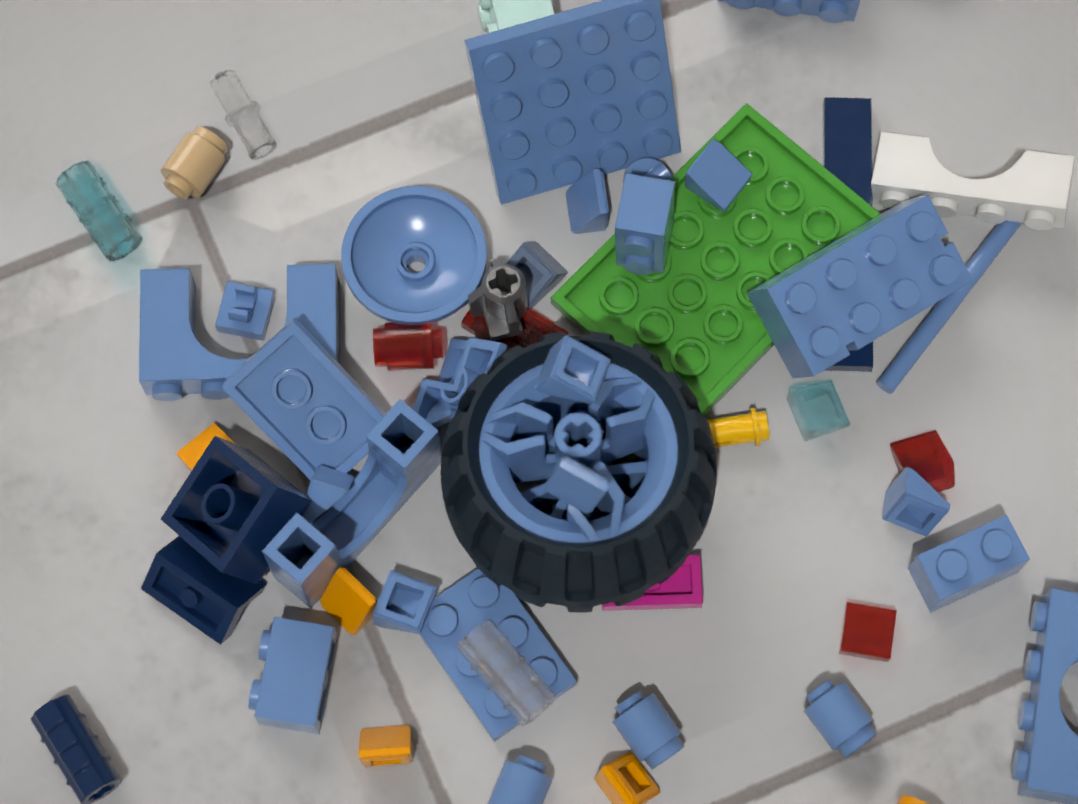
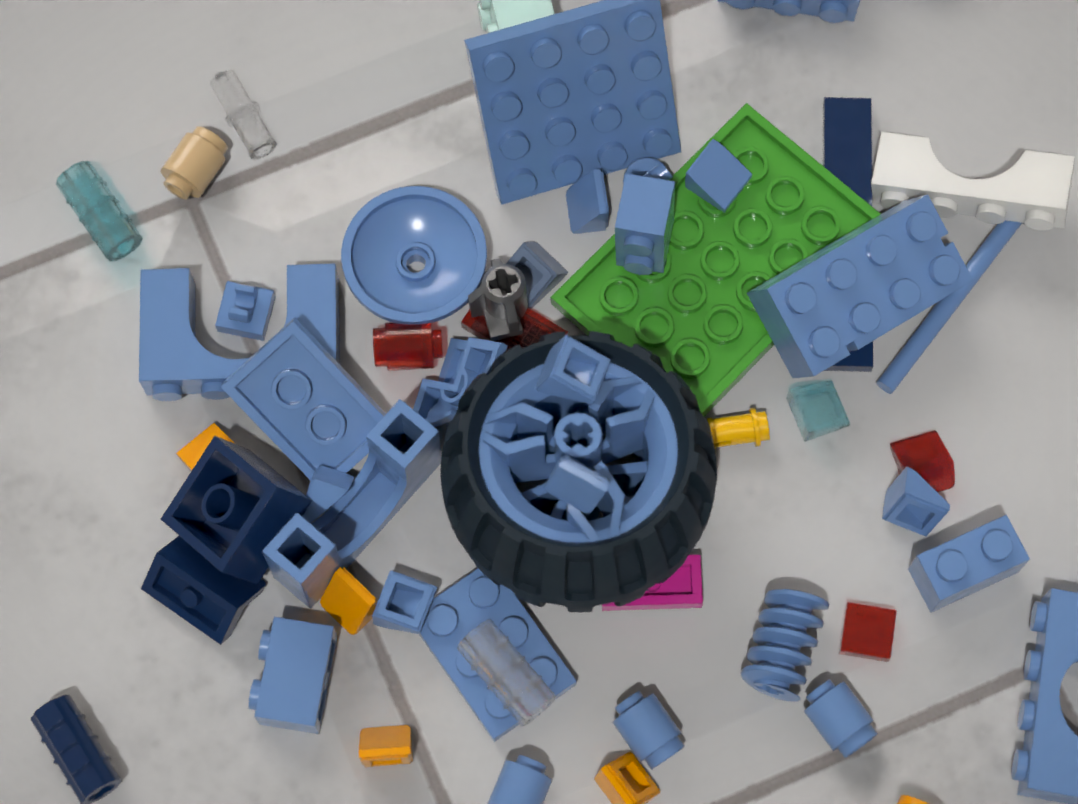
none -> medium blue piece [741,589,829,702]

